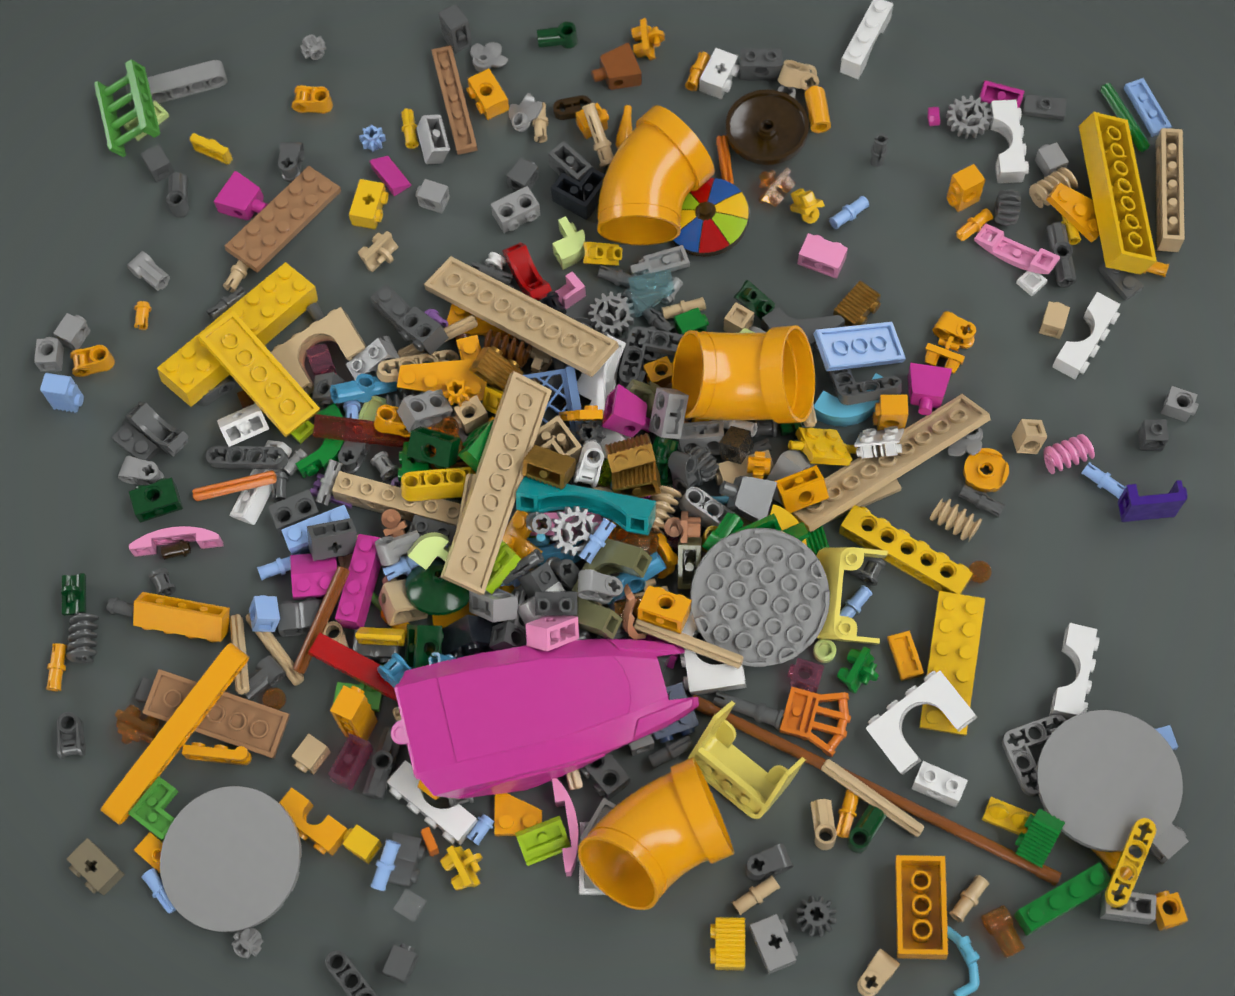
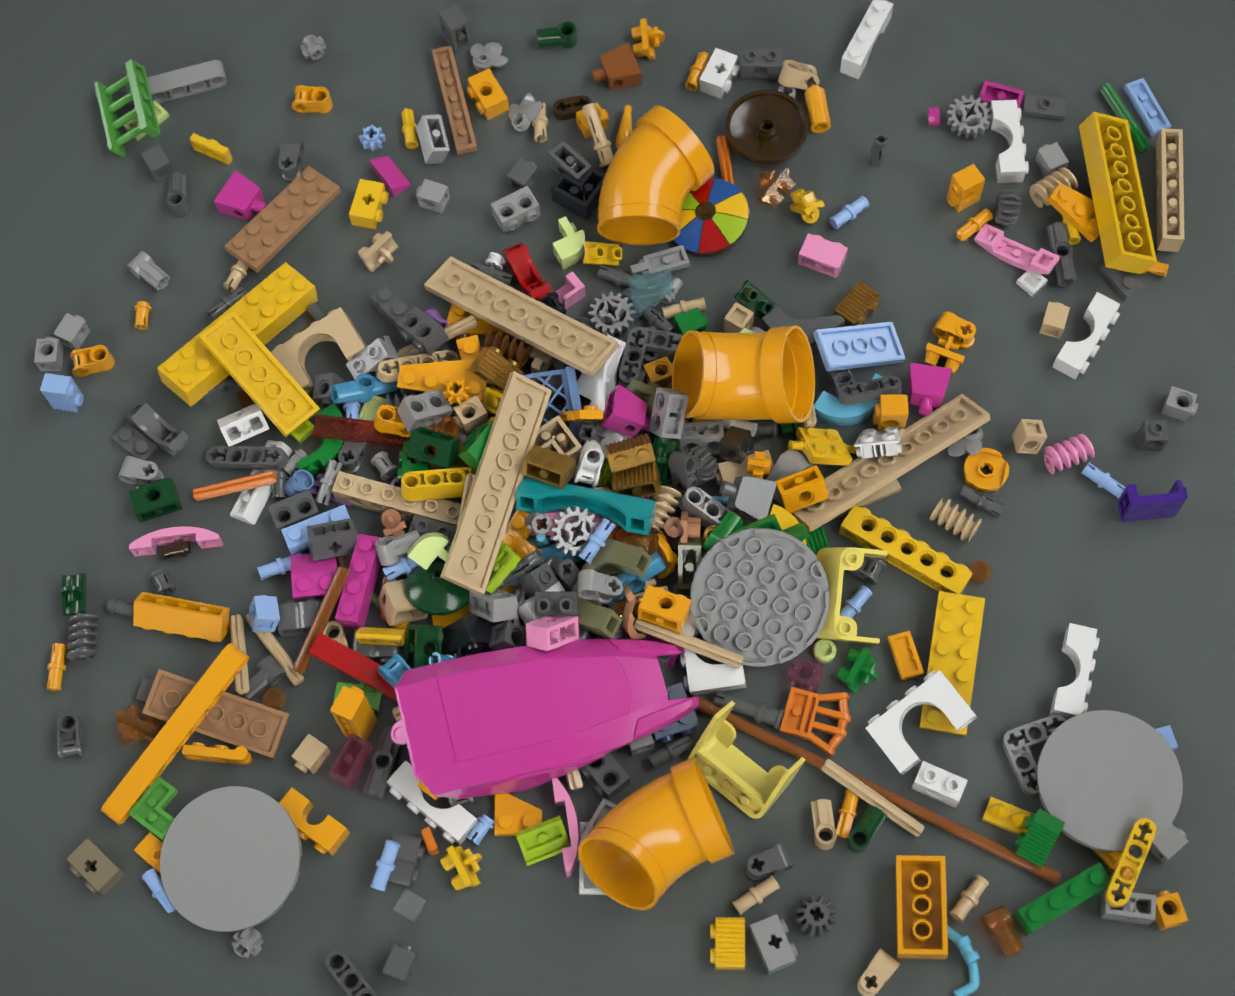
clear pink brick [306,343,337,376] -> none
yellow brick [343,824,383,864] -> none
none -> medium blue wheel [284,469,314,497]

